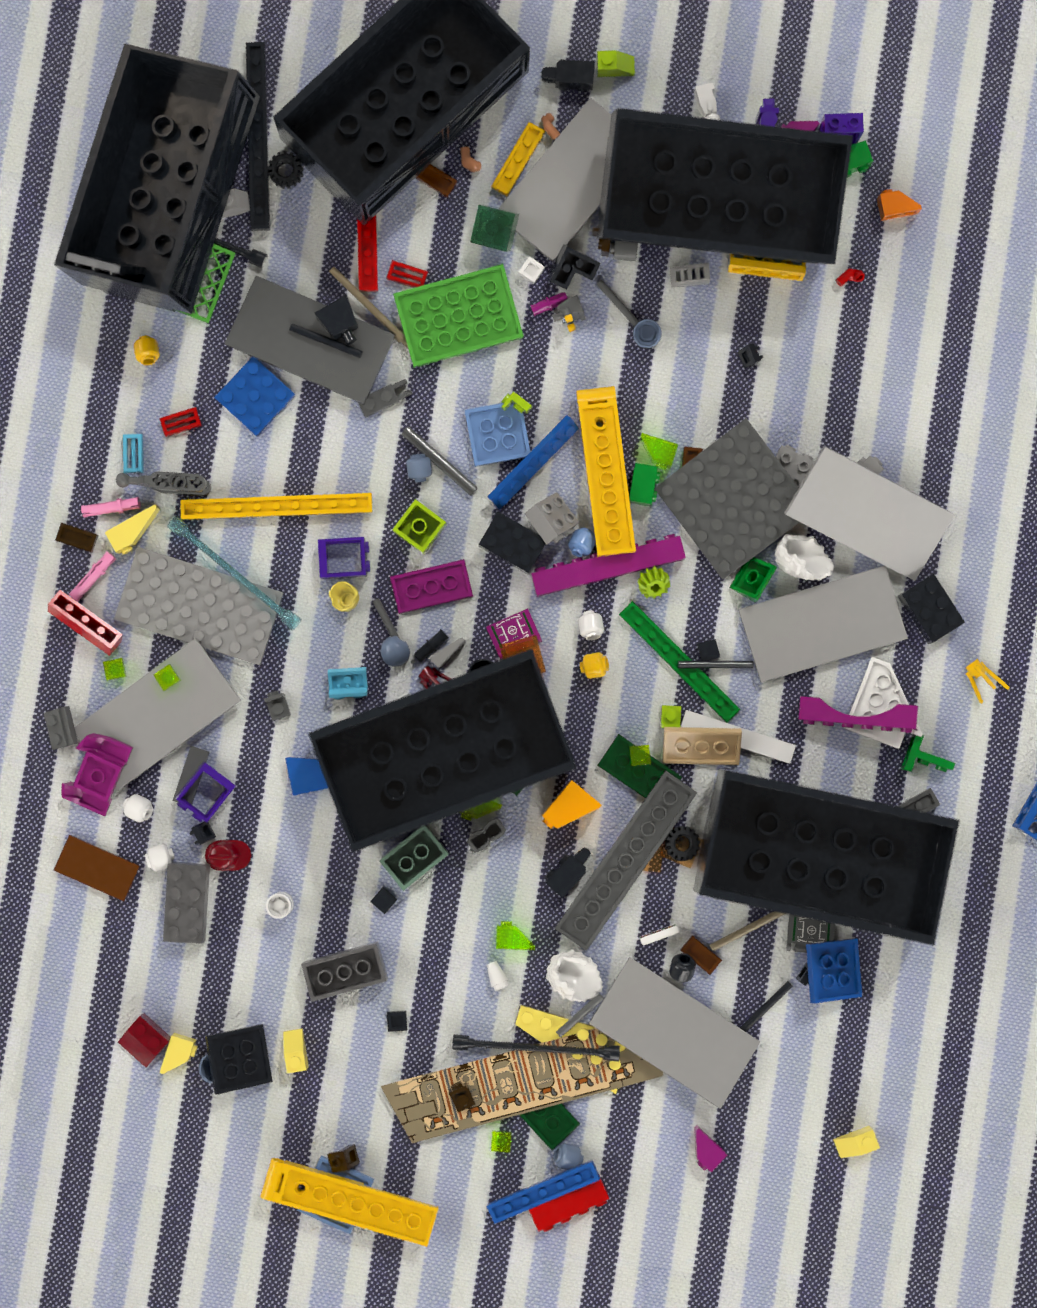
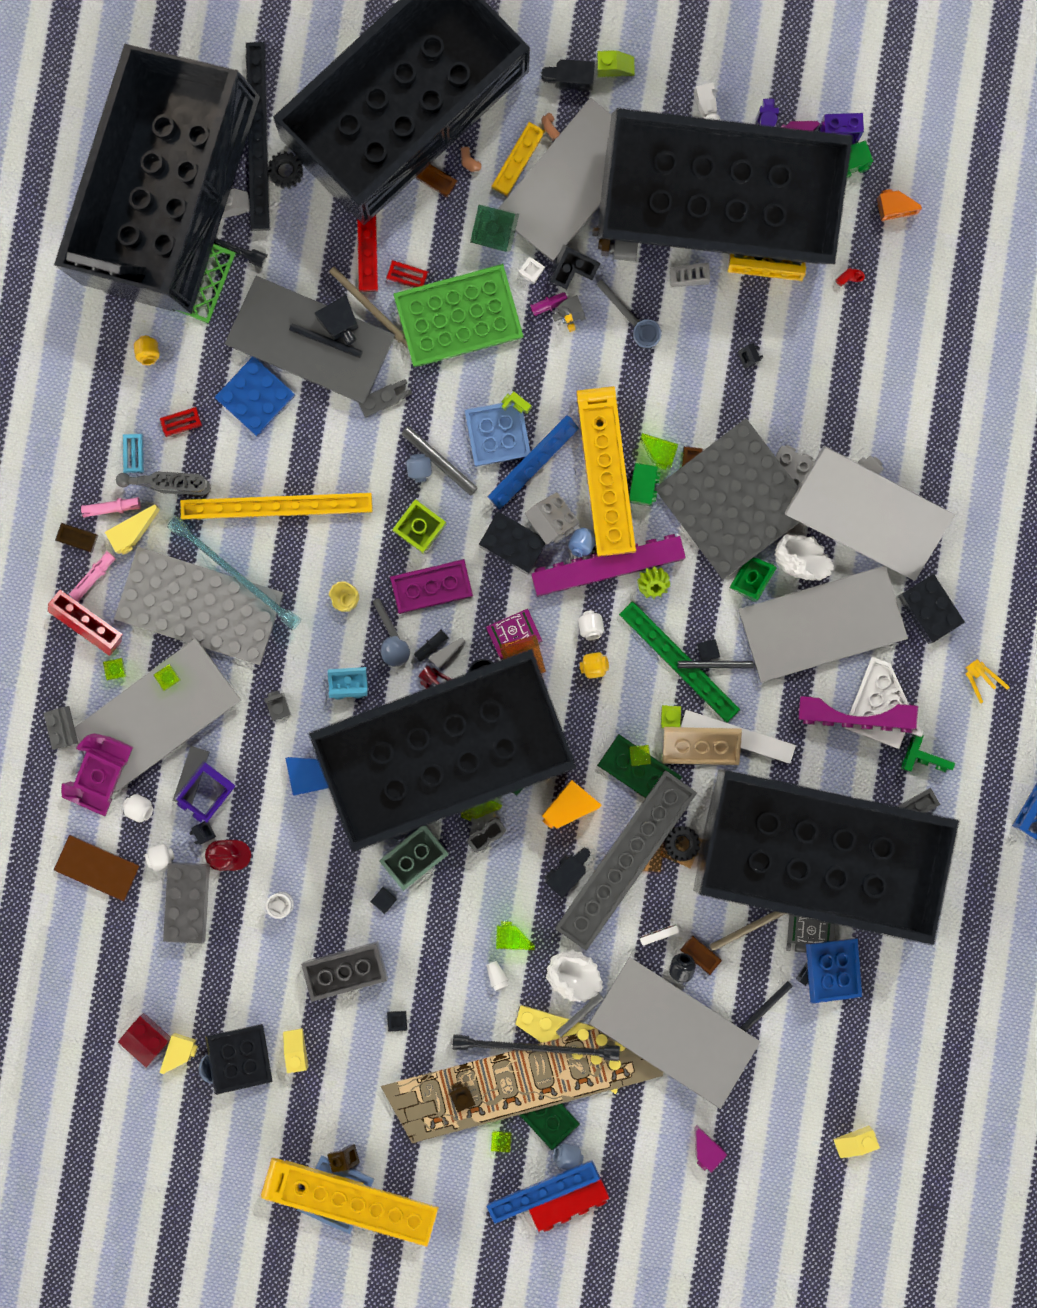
dark purple window [318,537,370,579] -> none

